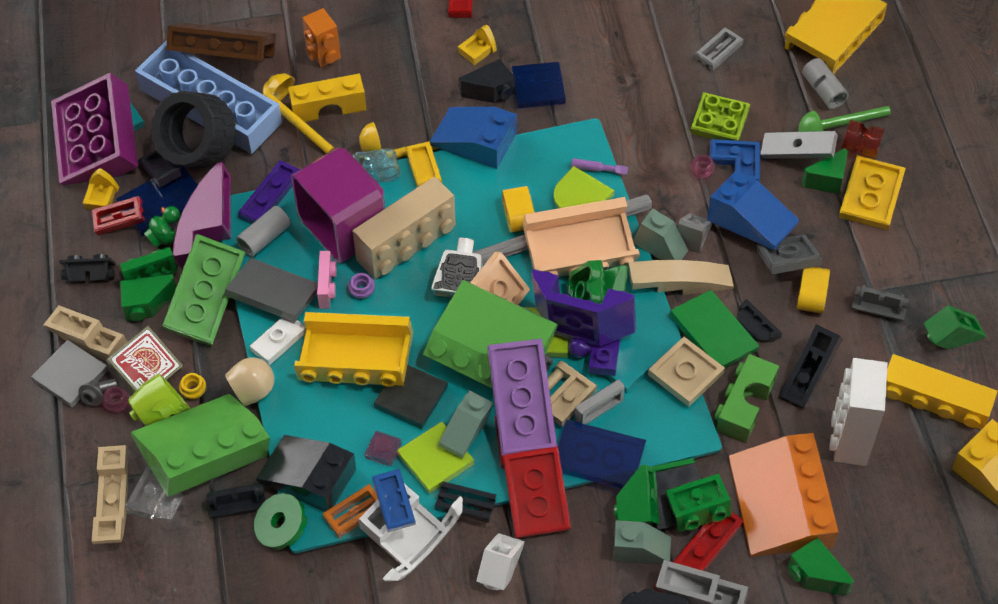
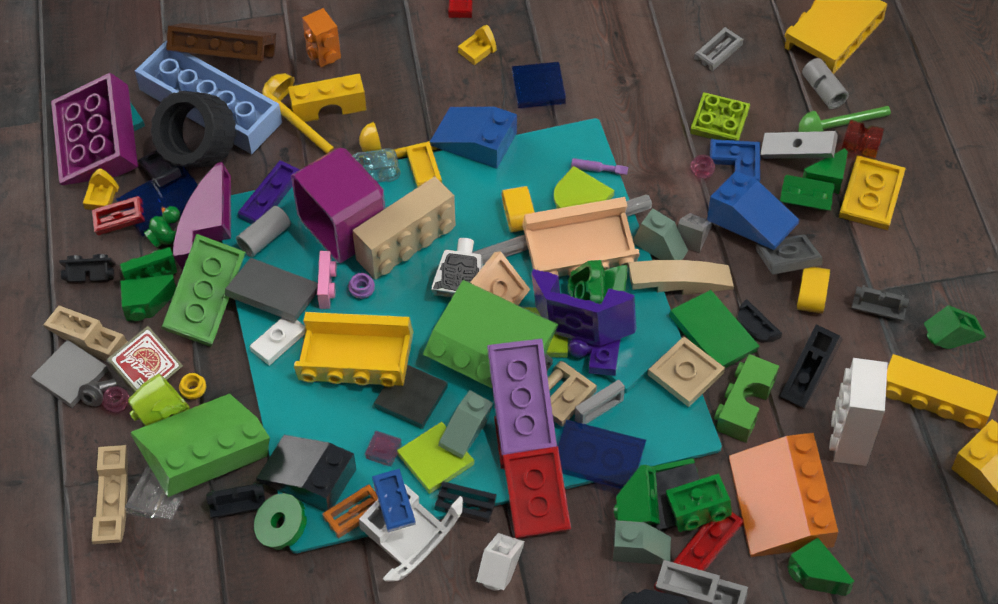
tan helmet [225,358,275,406] -> none
black slope [458,59,515,103] -> none
none -> green bracket [780,175,834,211]

